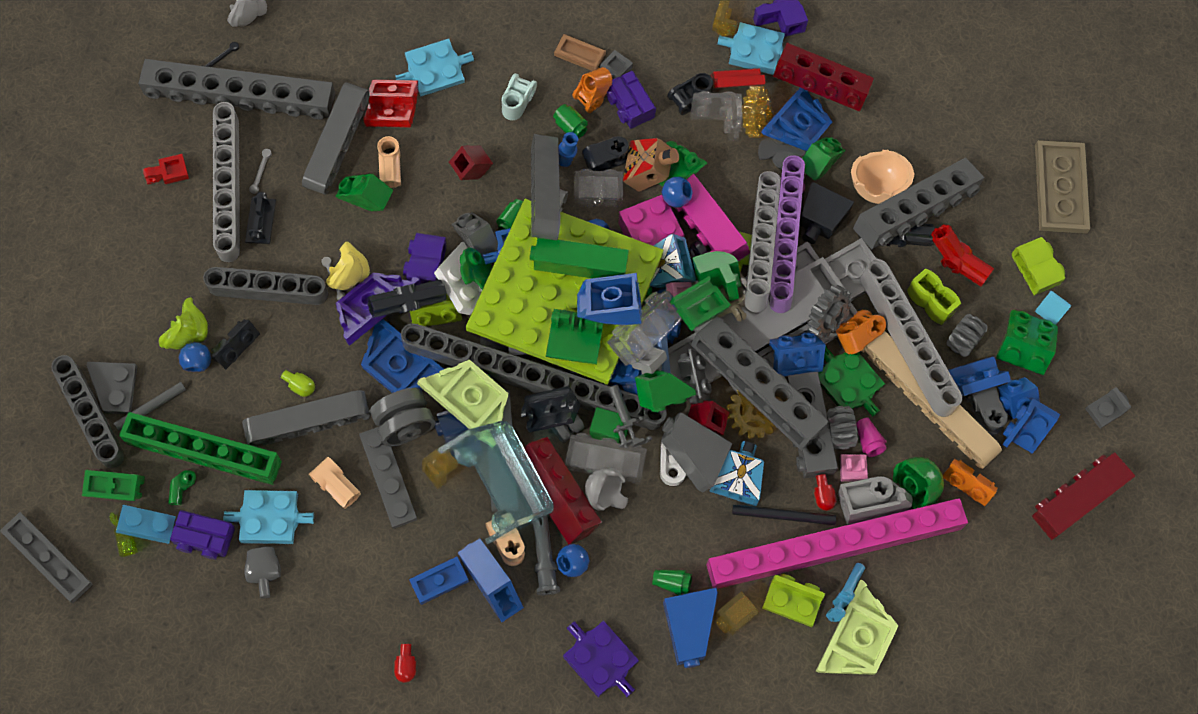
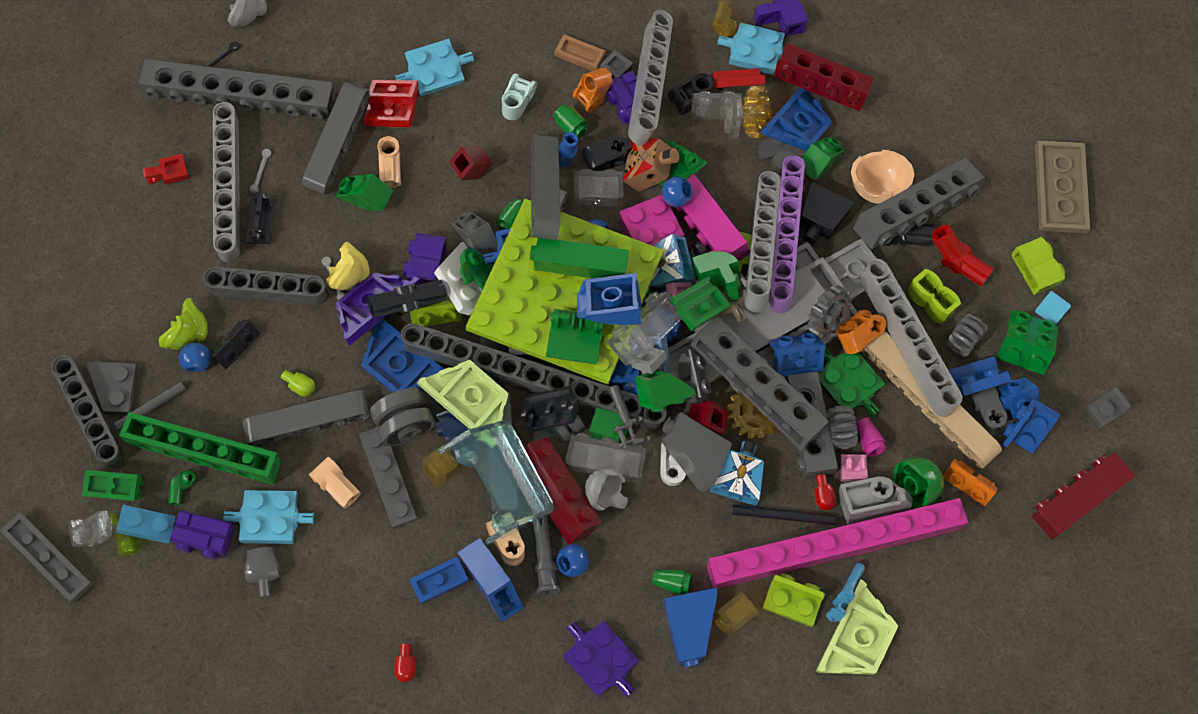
none -> clear bracket [69,511,112,547]
none -> light grey beam [628,10,673,145]

